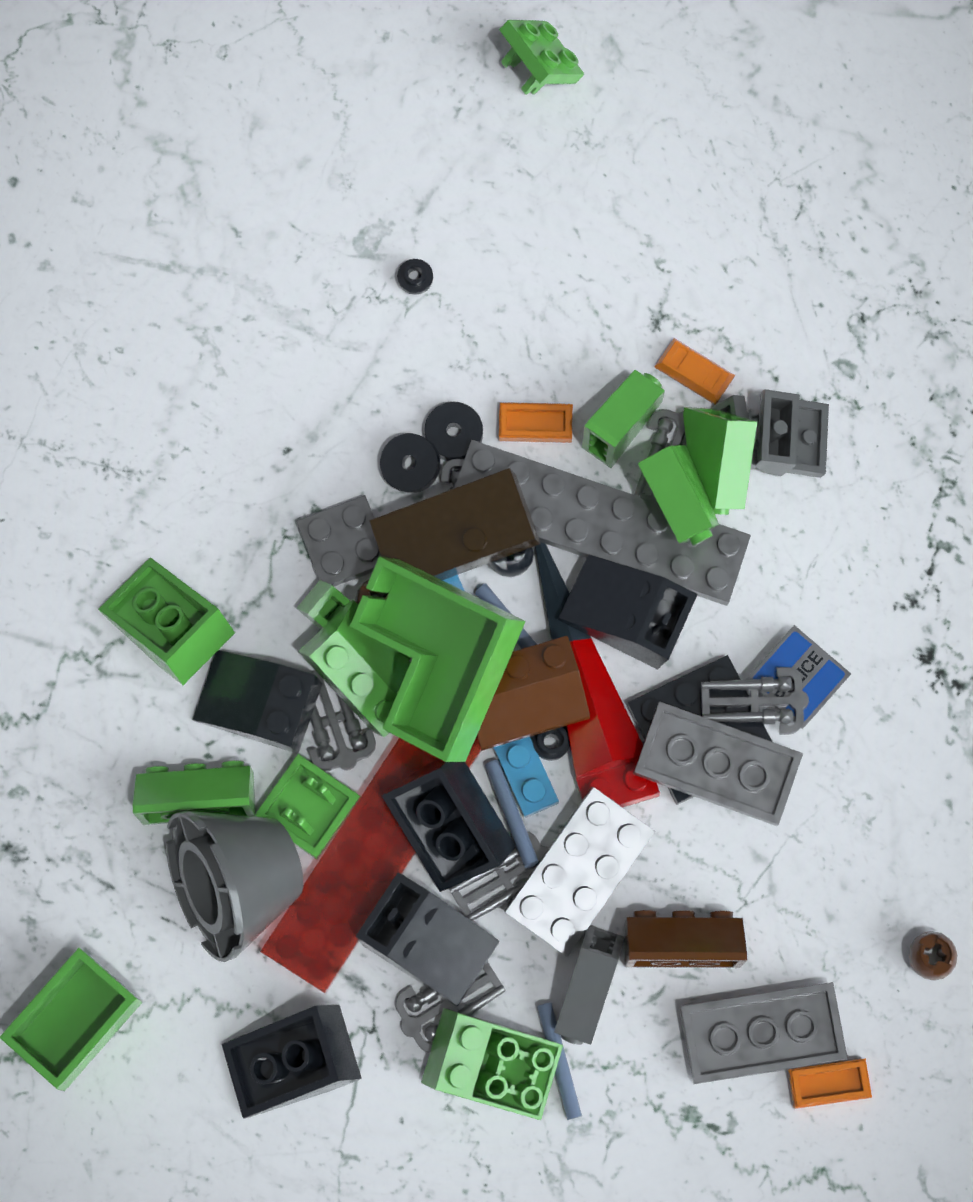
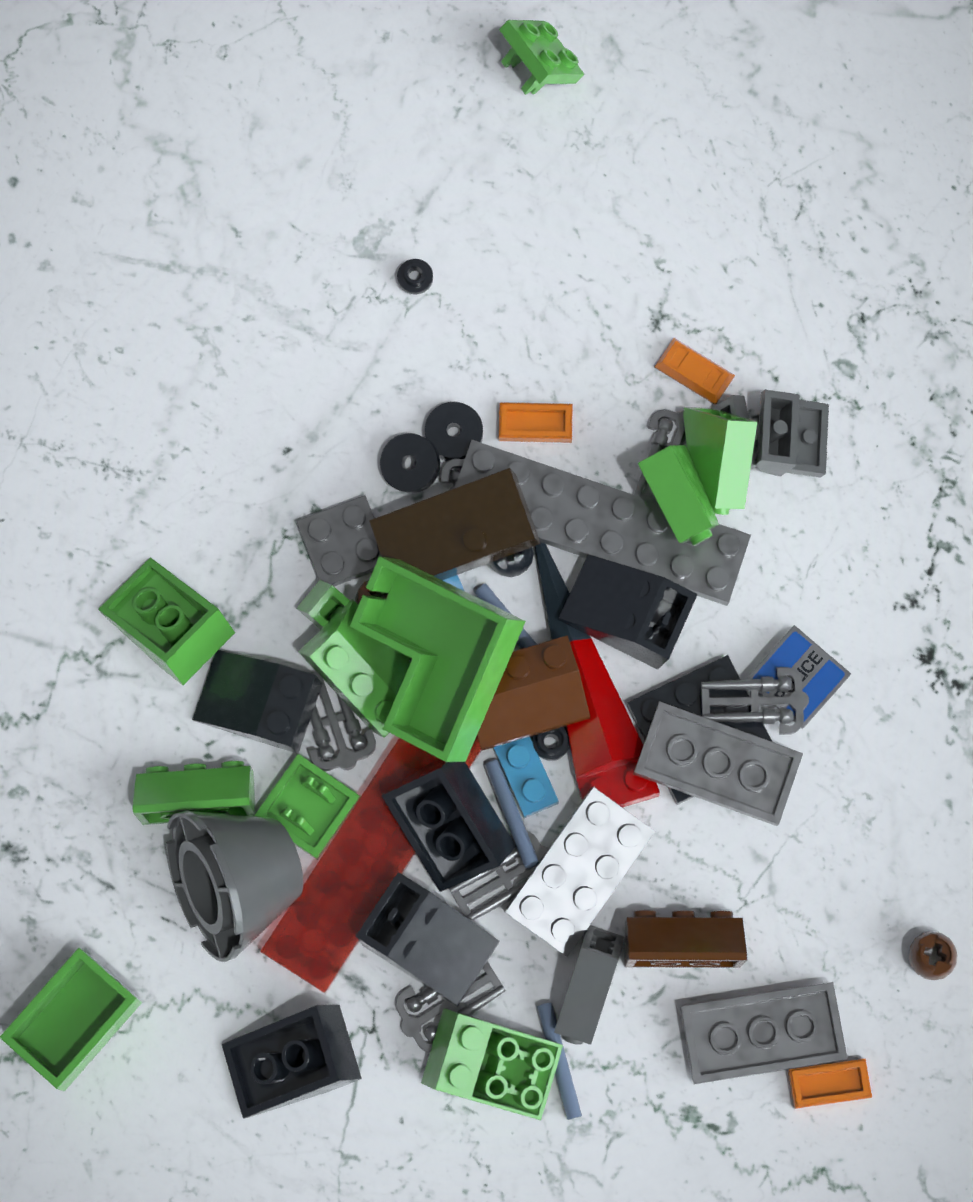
bright green slope [582,370,665,468] -> none

